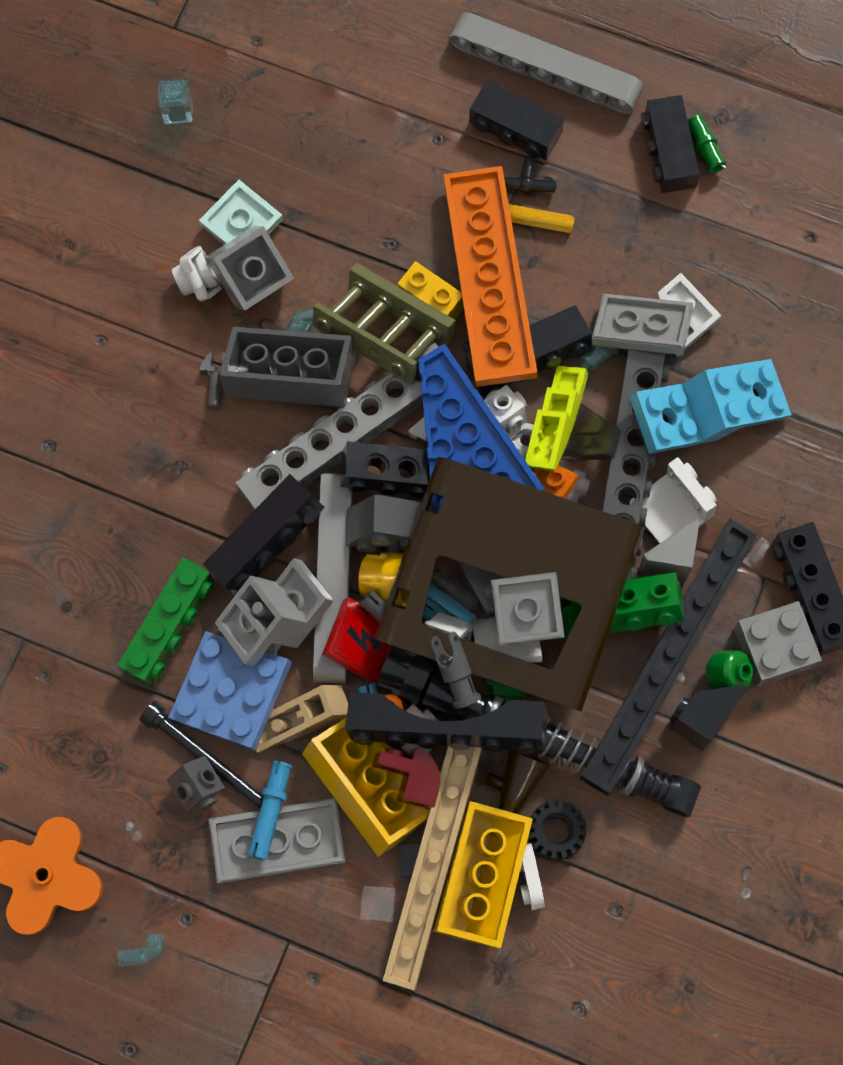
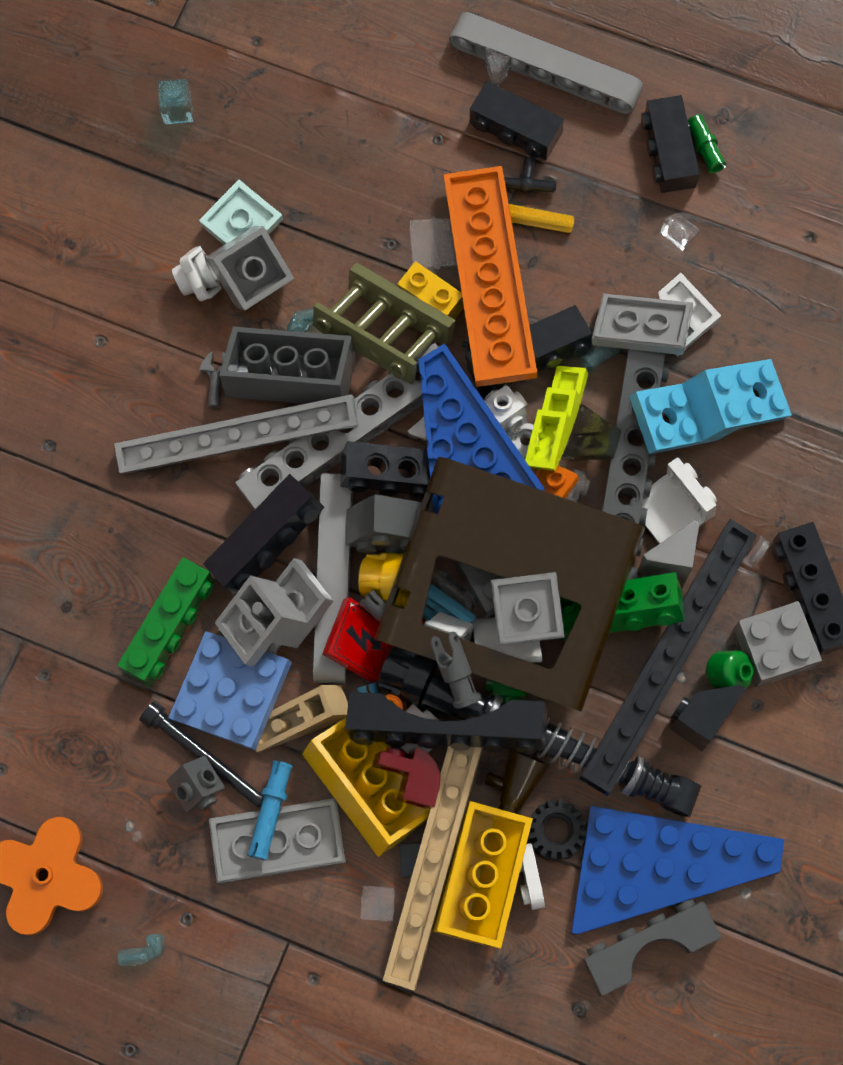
none -> light grey plate [114,394,359,474]
none -> clear piece [410,216,458,272]
none -> clear slope [485,48,511,87]
none -> blue wing [571,806,784,935]
none -> dark grey arch [582,899,722,996]
none -> clear slope [660,213,700,251]

